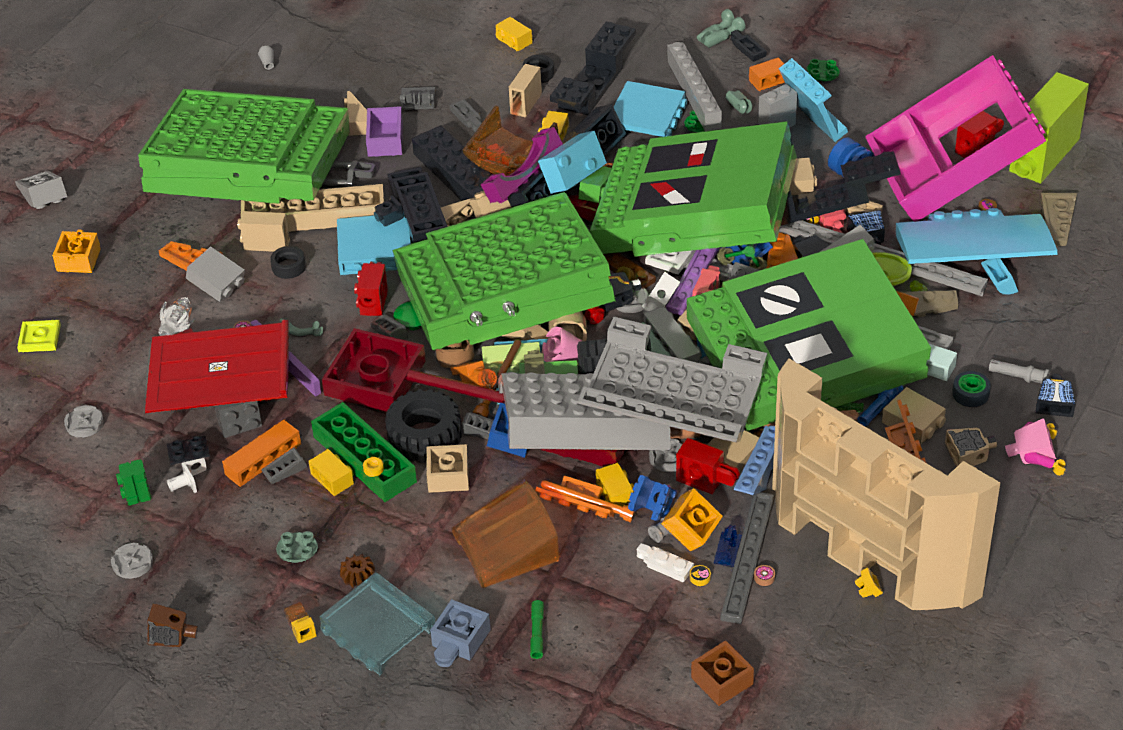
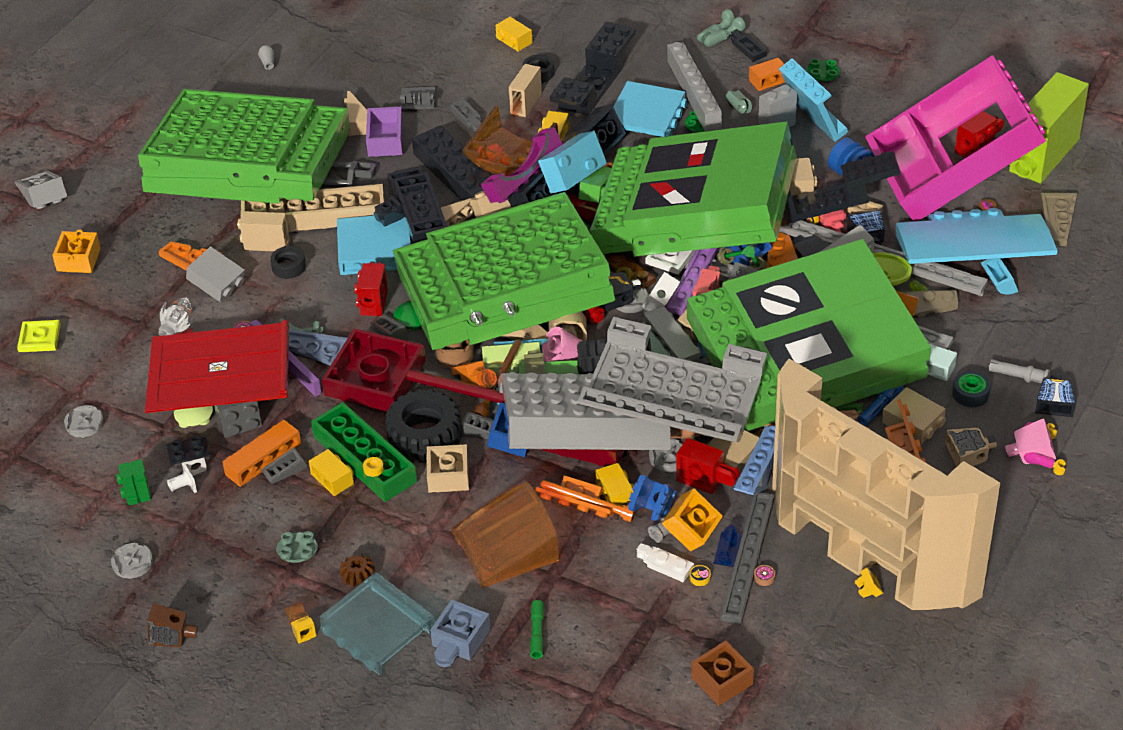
none -> yellowish green dish [174,406,213,428]
none -> sand blue wing [289,329,347,365]

